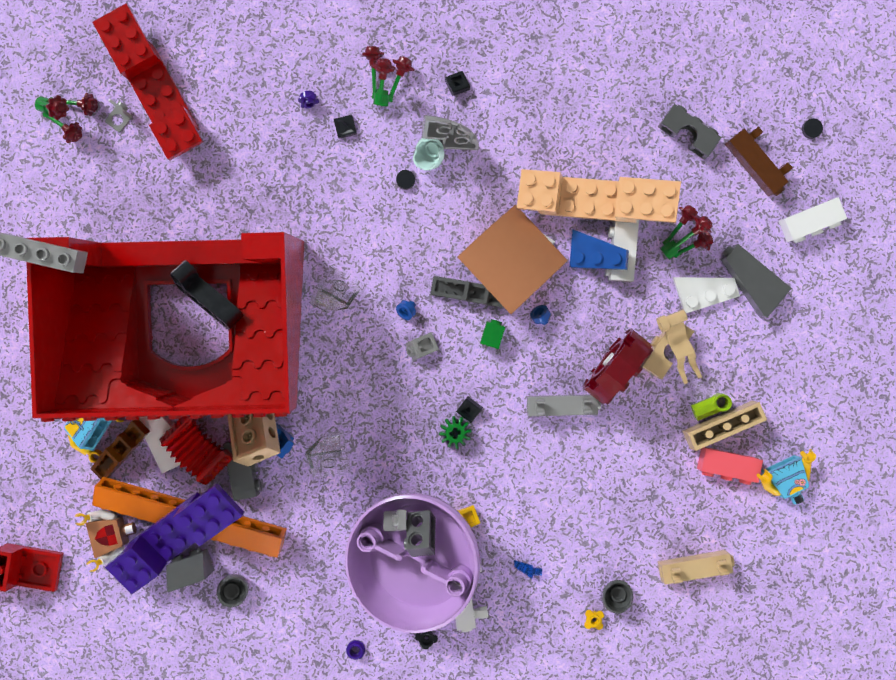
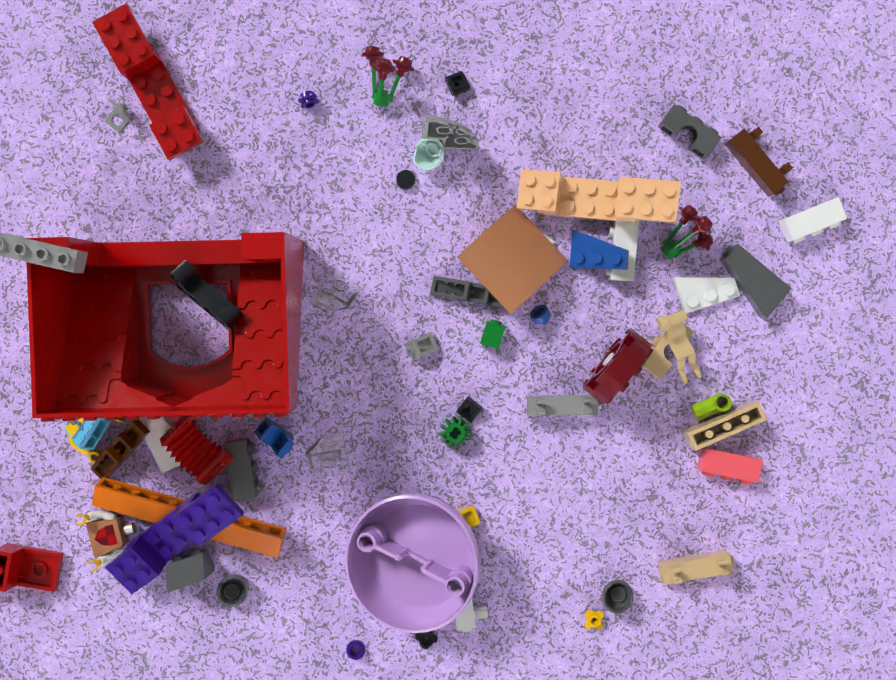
dark red plant [35,93,98,143] -> none
tan brick [227,413,281,466] -> none
black tile [334,115,357,139] -> none
light grey bracket [383,510,406,532] -> none
blue tile [396,300,416,320] -> none
dark grey brick [404,510,436,557] -> none
clear blue bar [513,560,542,579] -> none
torso [756,449,816,504] -> none
black tile [802,118,823,139] -> none

